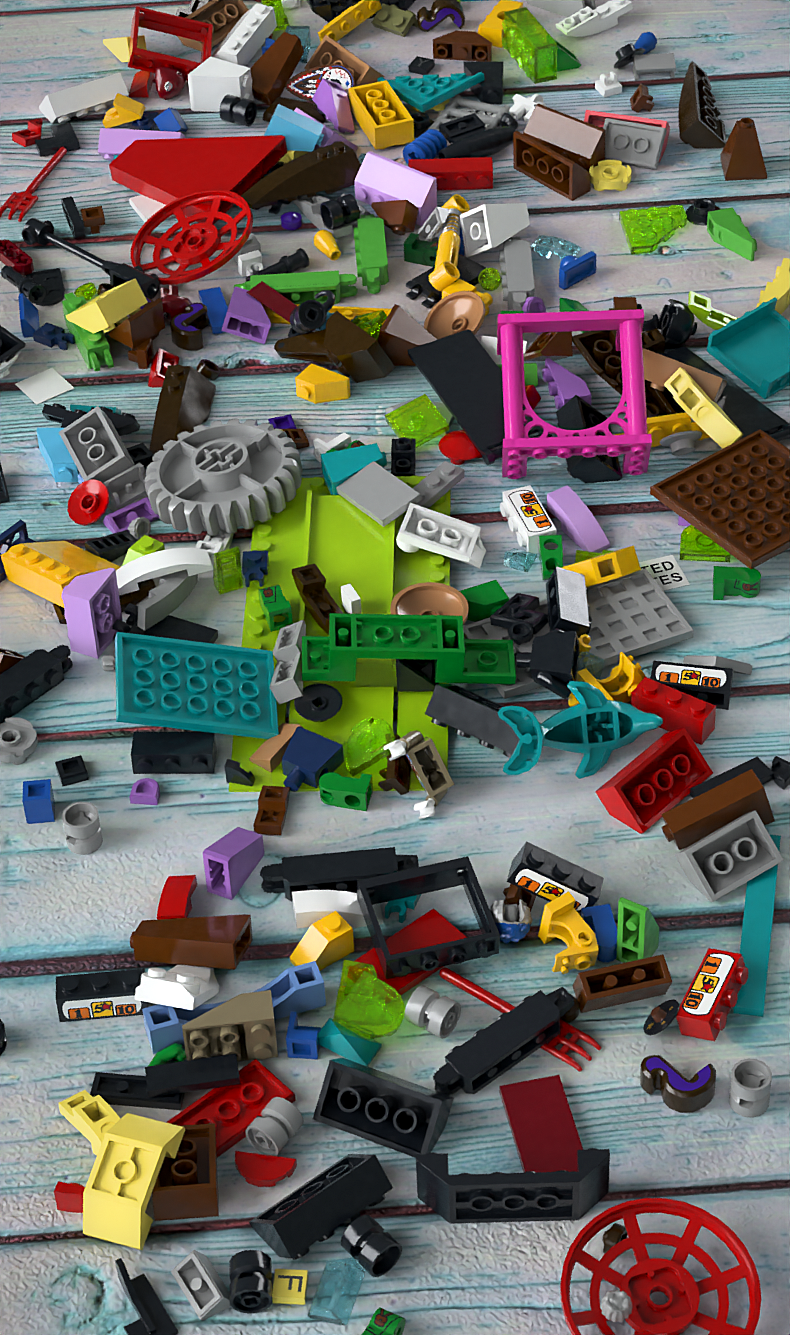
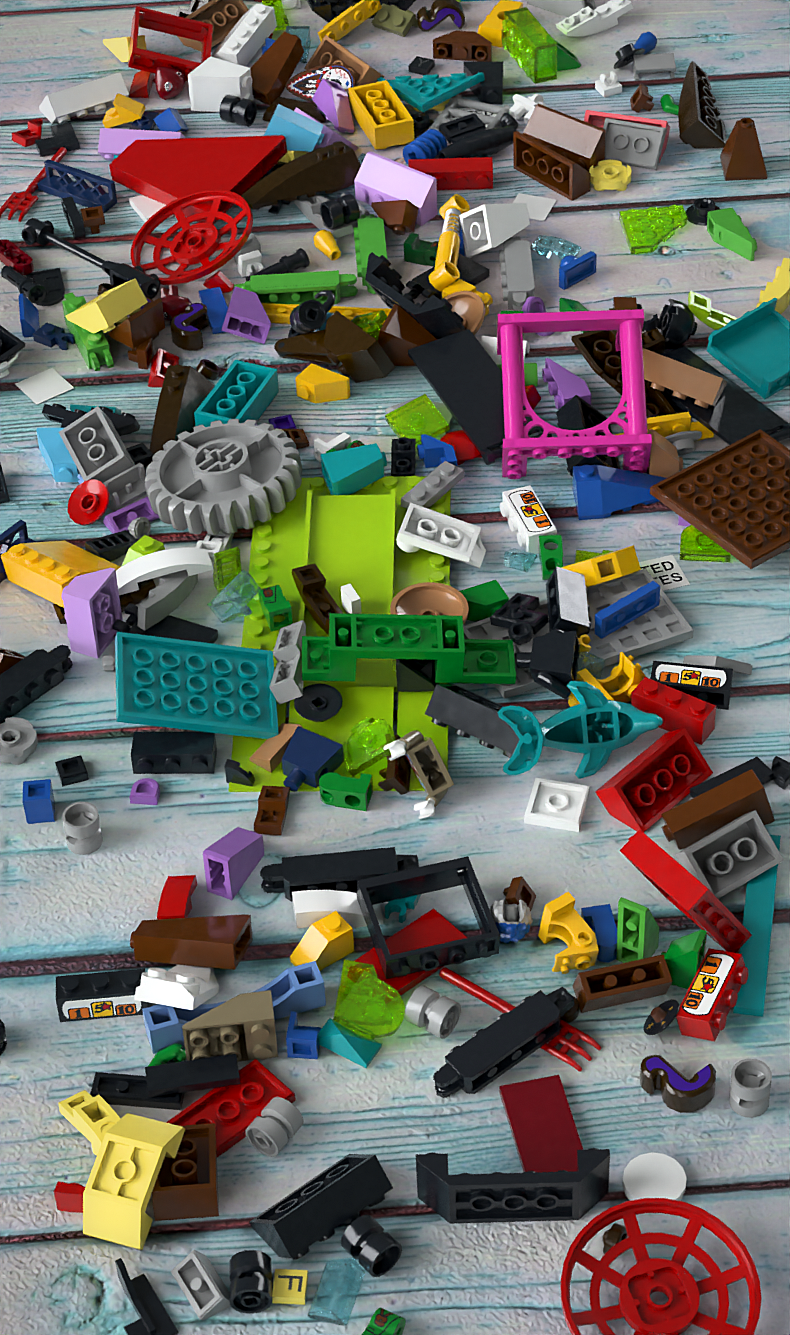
clear neon green tile [74,283,97,301] -> none
red tile [235,1151,297,1187] -> none
dark blue plate [242,550,269,587] -> none
dark red sticker [247,281,297,323] -> none
dark purple tile [280,212,302,230] -> none
black slope [313,1058,454,1158] -> none
light grey tile [336,461,421,527] -> none
light grey slope [417,207,449,242] -> none
clear neon green tile [478,268,502,291] -> none
black brick [506,841,604,916] -> none
reddish brown slope [523,331,573,361] -> none
lavender slope [547,485,610,556] -> none
light grey piece [600,1290,632,1322] -> none
light yellow slope [664,367,744,449] -> none
green leg [713,566,761,600] -> none
none -> dark blue fence [37,159,117,213]
none -> teal brick [194,360,279,427]
none -> red tile [203,270,234,293]
none -> clear light blue slope [207,570,261,623]
none -> black slope [365,252,467,340]
none -> blue slope [417,434,457,468]
none -> white sticker [513,193,556,221]
none -> white tile [524,778,590,832]
none -> blue wedge [573,465,666,520]
none -> blue plate [594,581,660,639]
none -> red window [620,829,752,953]
none -> white tile [623,1152,687,1201]
none -> medium nougat slope [647,429,683,478]
none -> green arm [660,94,679,116]
none -> green slope [661,930,707,989]

